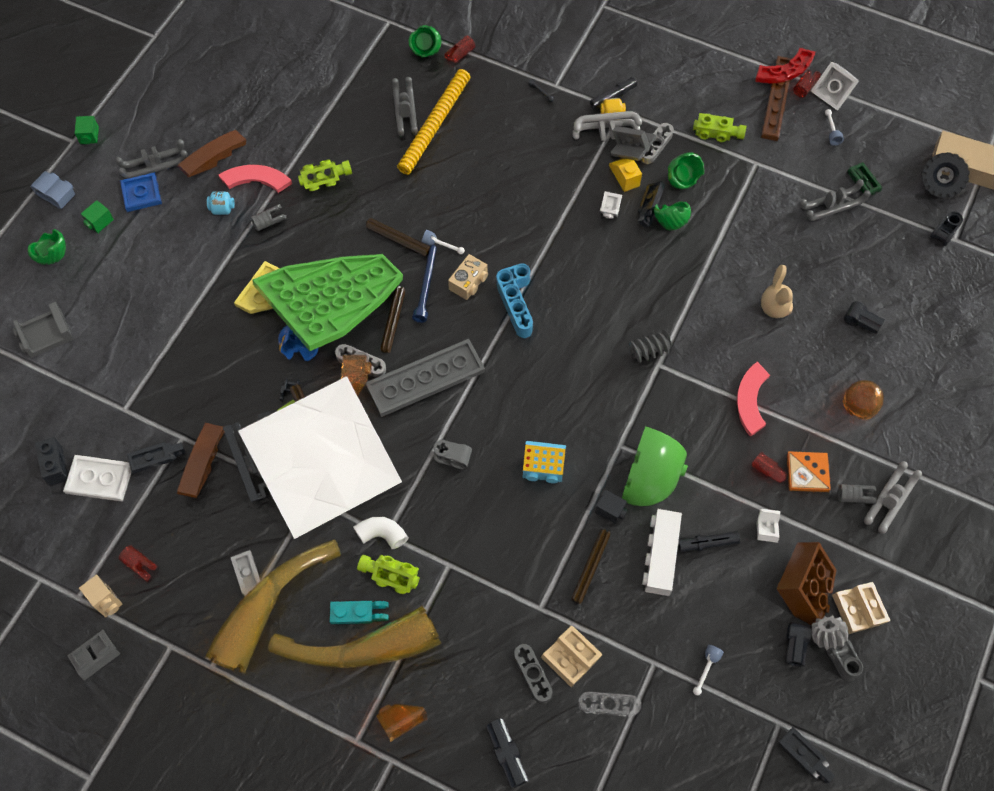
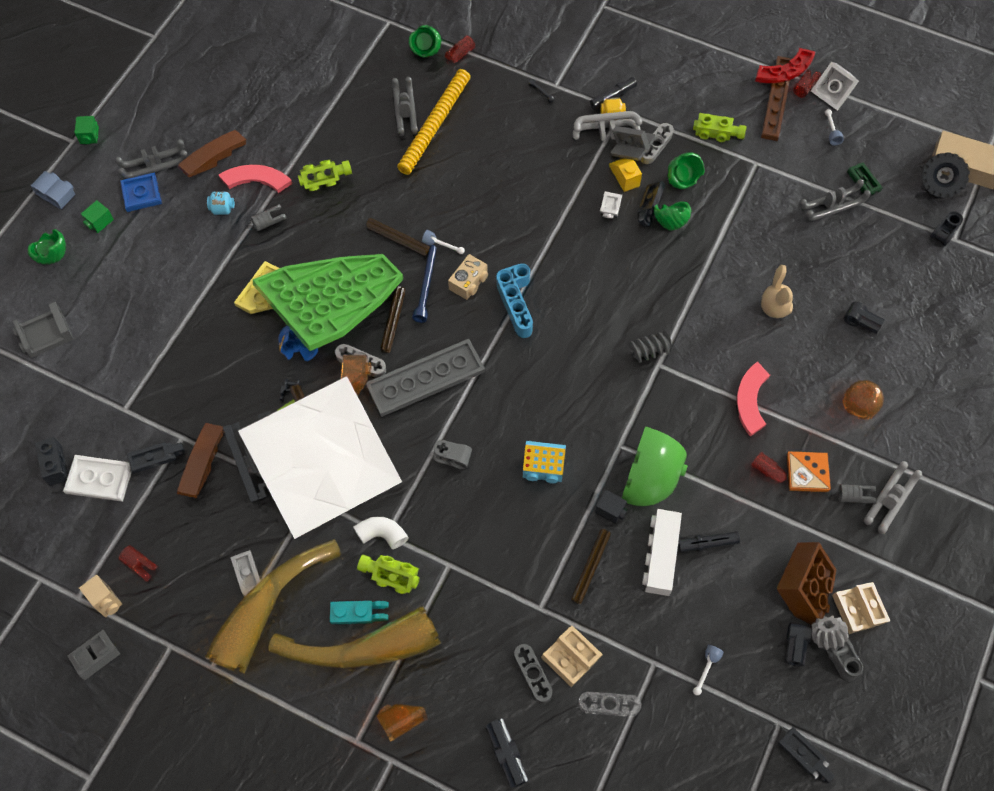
white bracket [756,509,780,543] -> none

